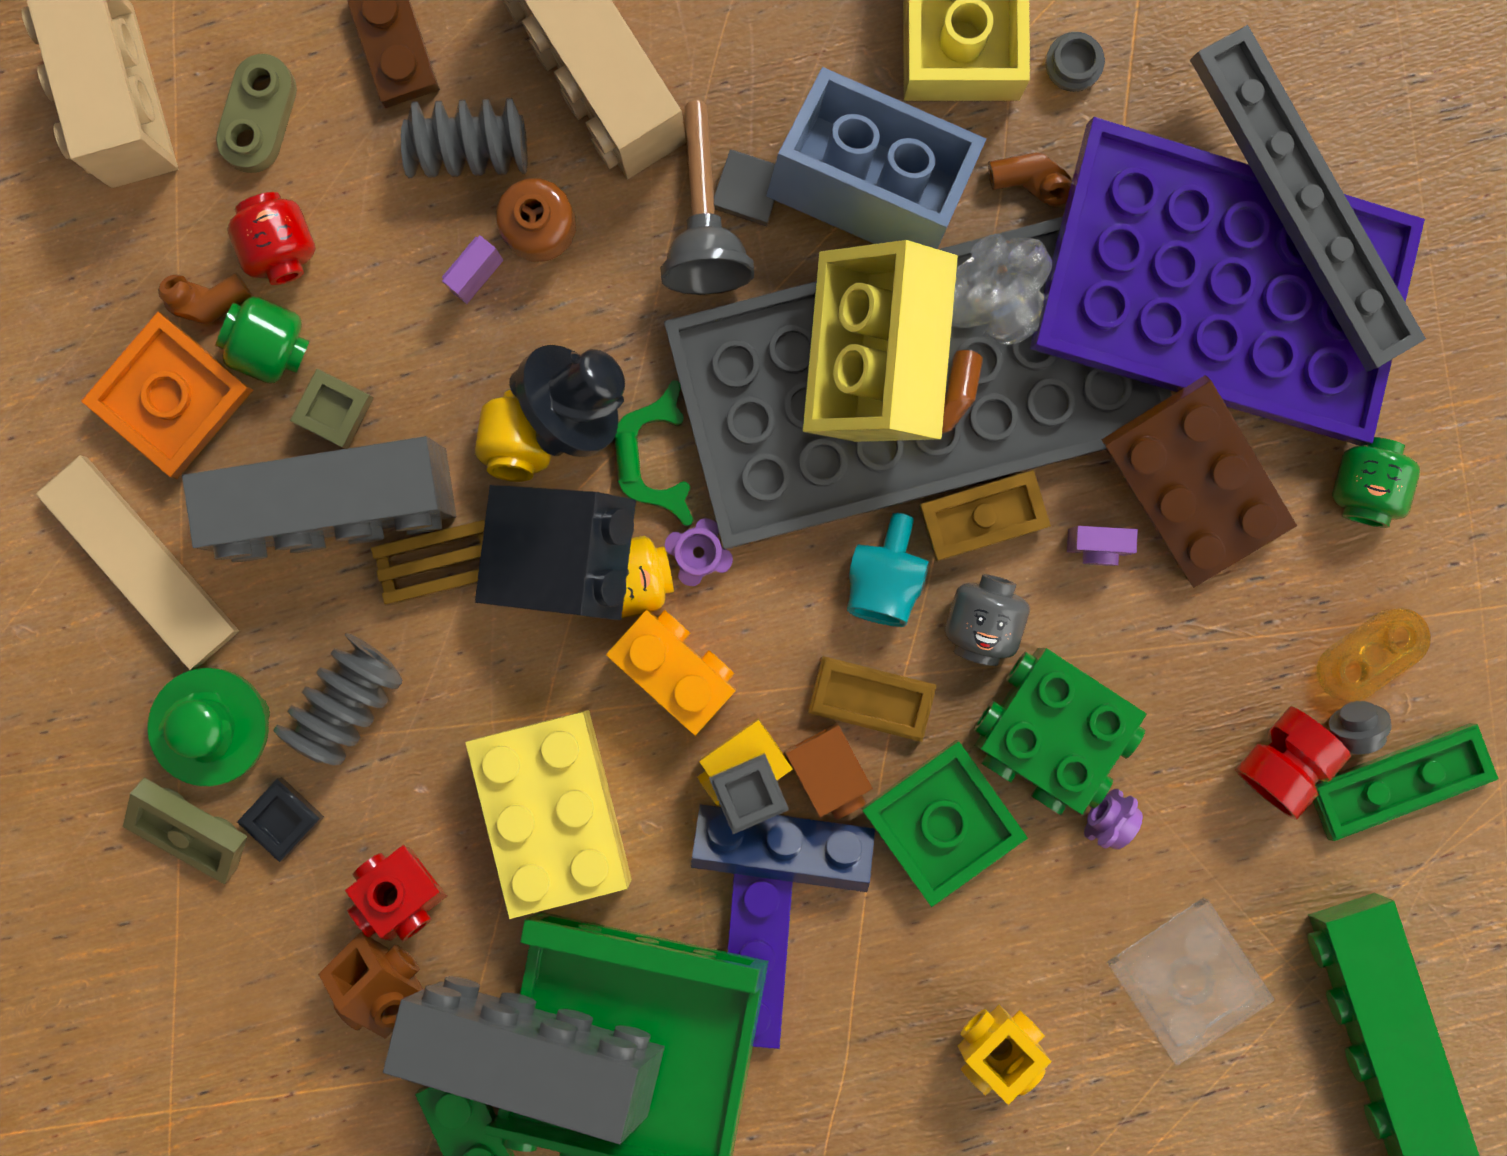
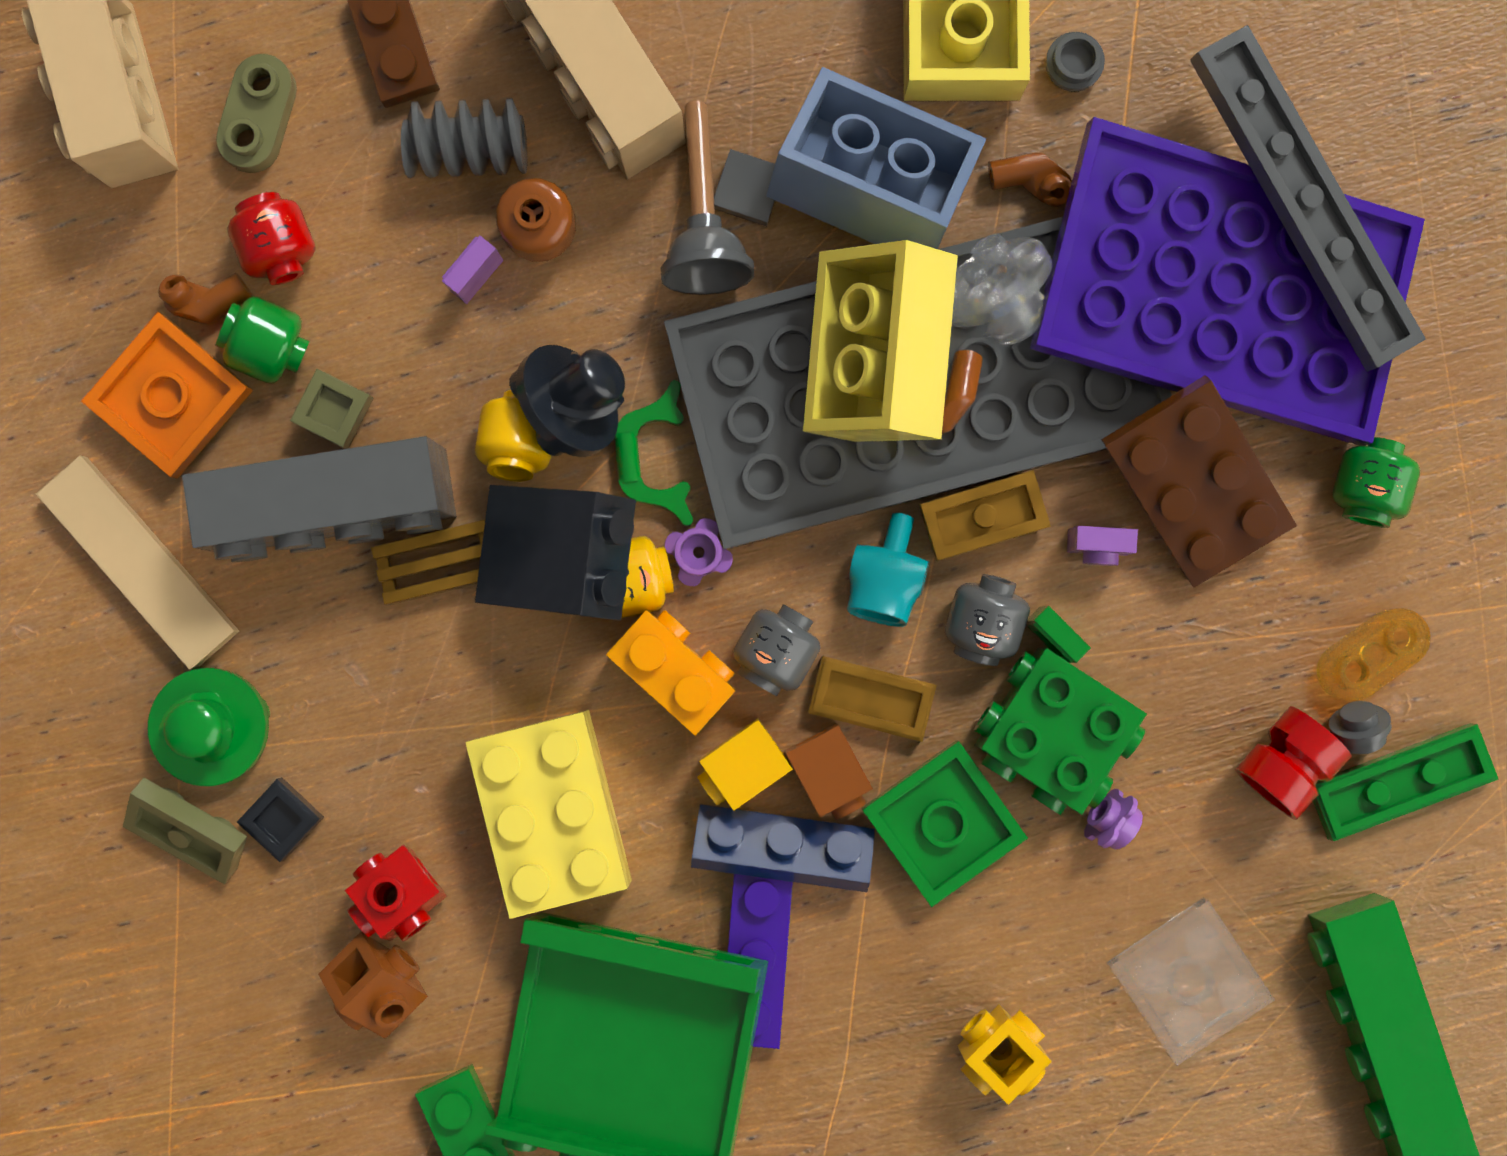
dark grey piece [273,633,403,766] -> none
dark grey brick [383,976,665,1144] -> none
dark grey tile [709,753,789,834] -> none
none -> dark grey head [733,604,821,696]
none -> green tile [1026,605,1091,663]

